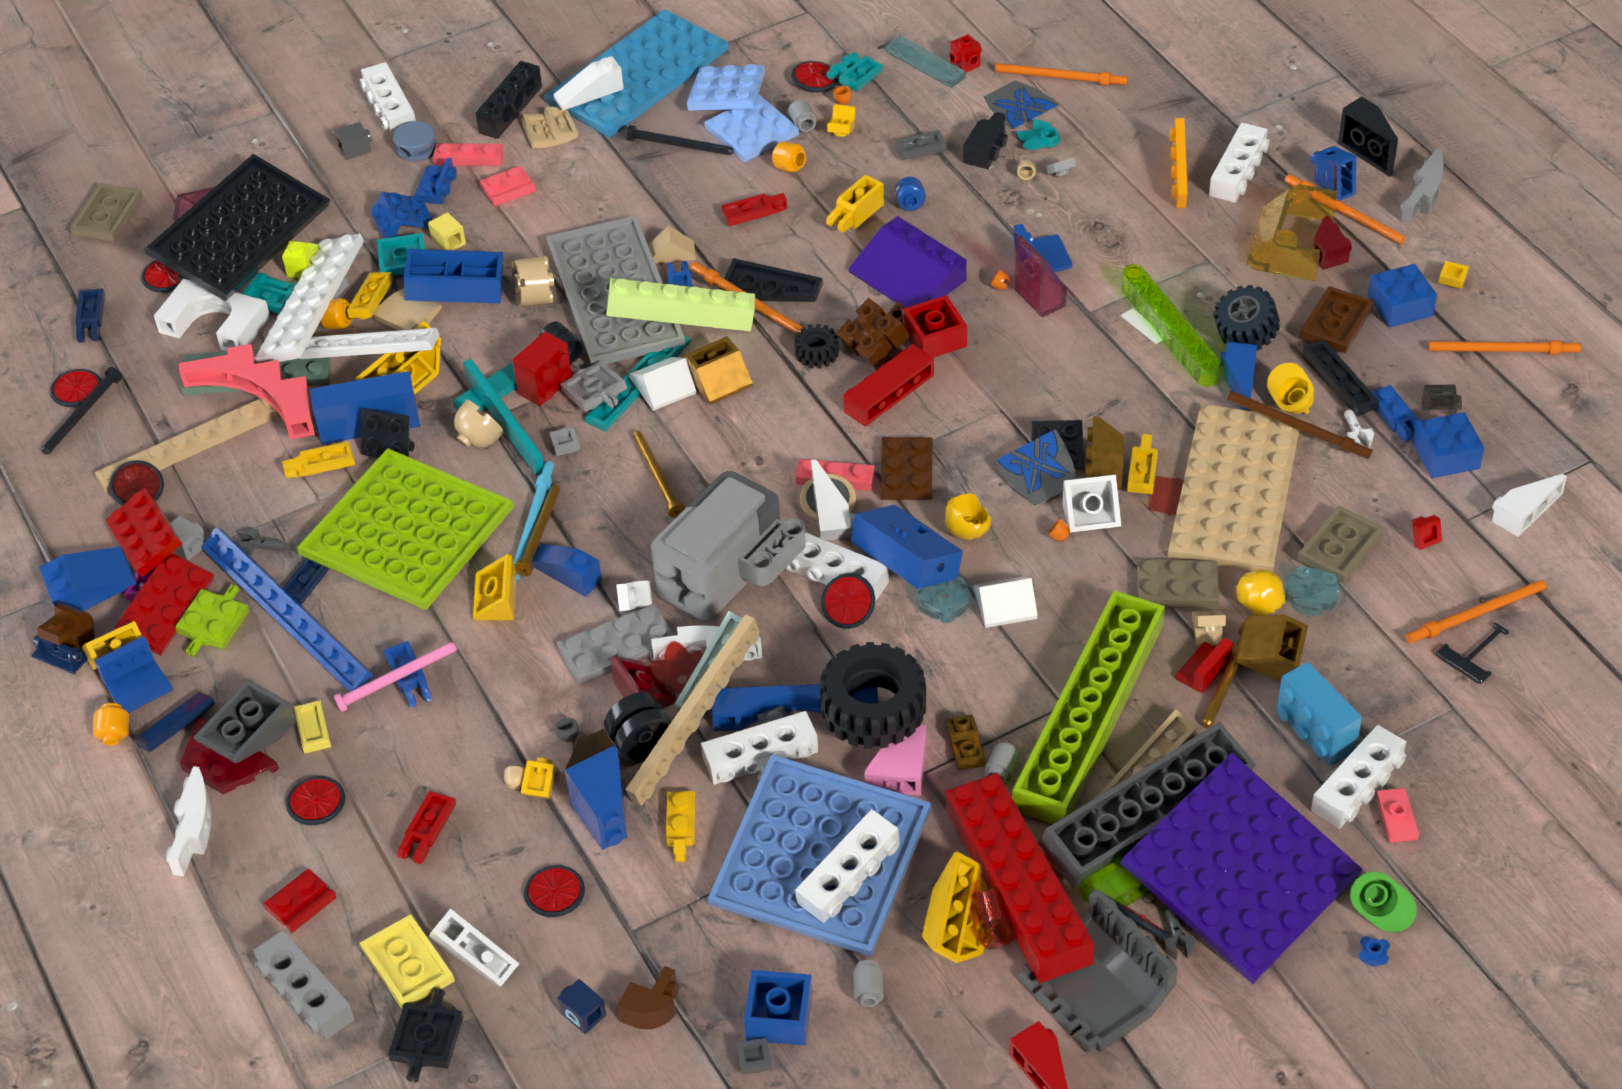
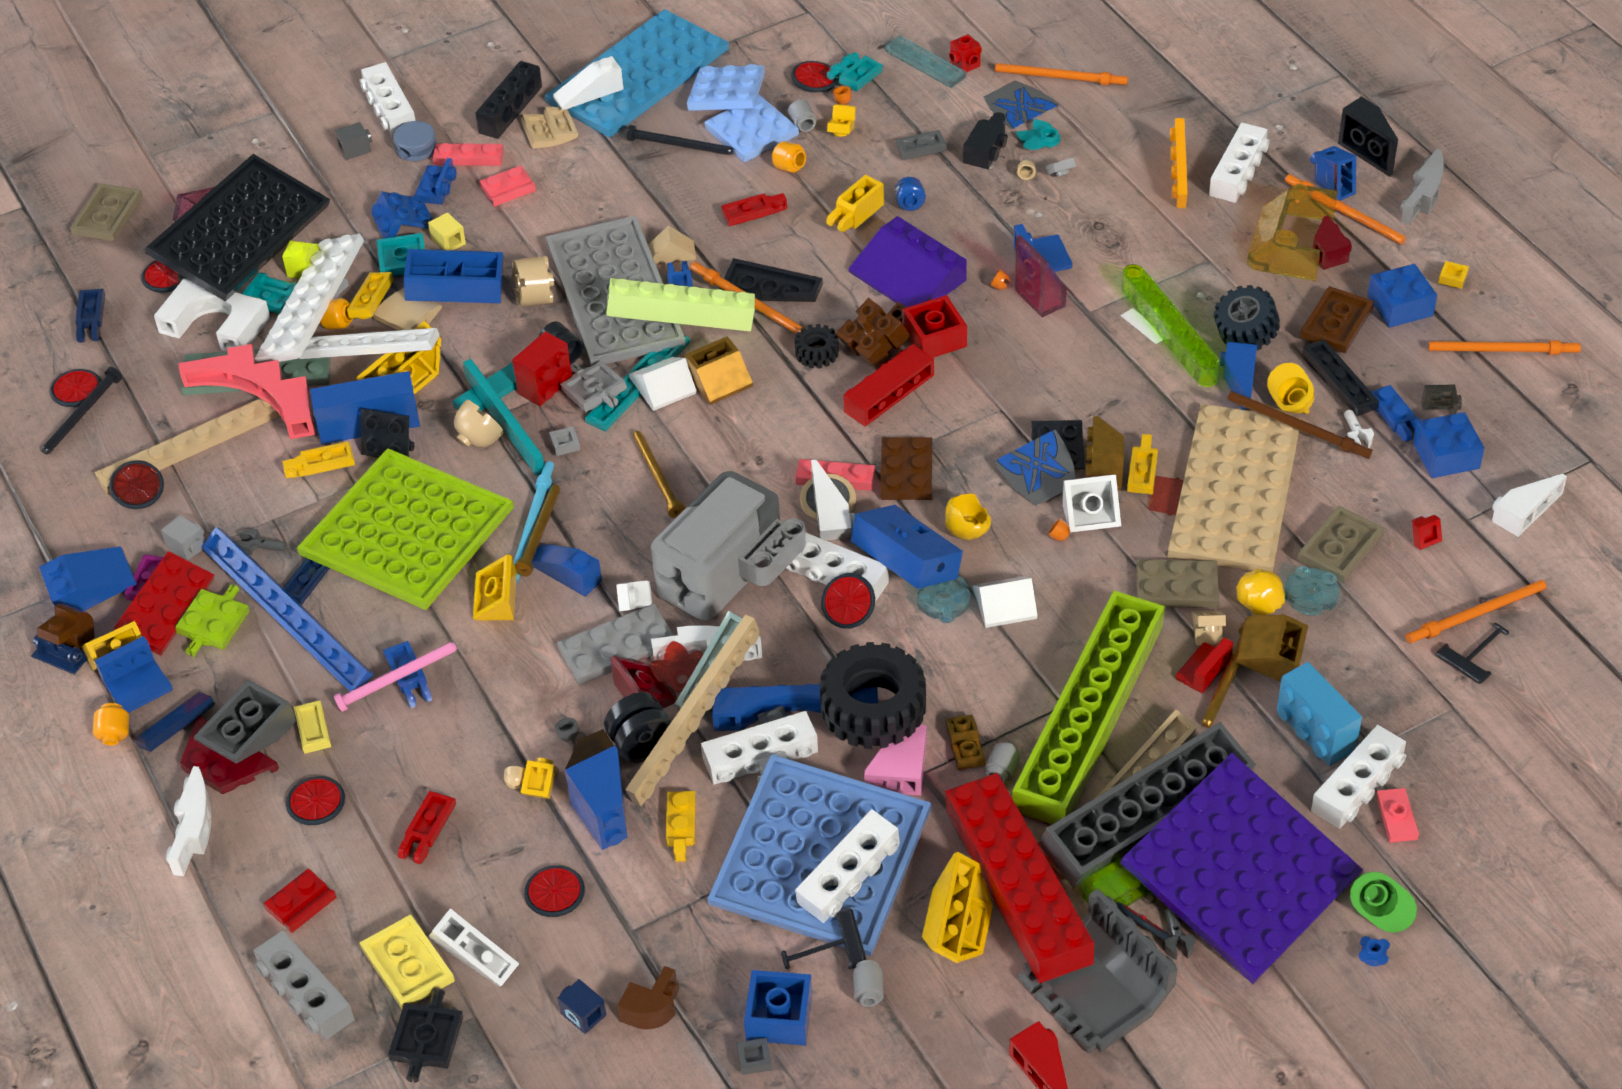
red plate [106,487,183,577] -> none
clear red piece [972,888,1015,950] -> none
none -> black piece [781,908,867,970]

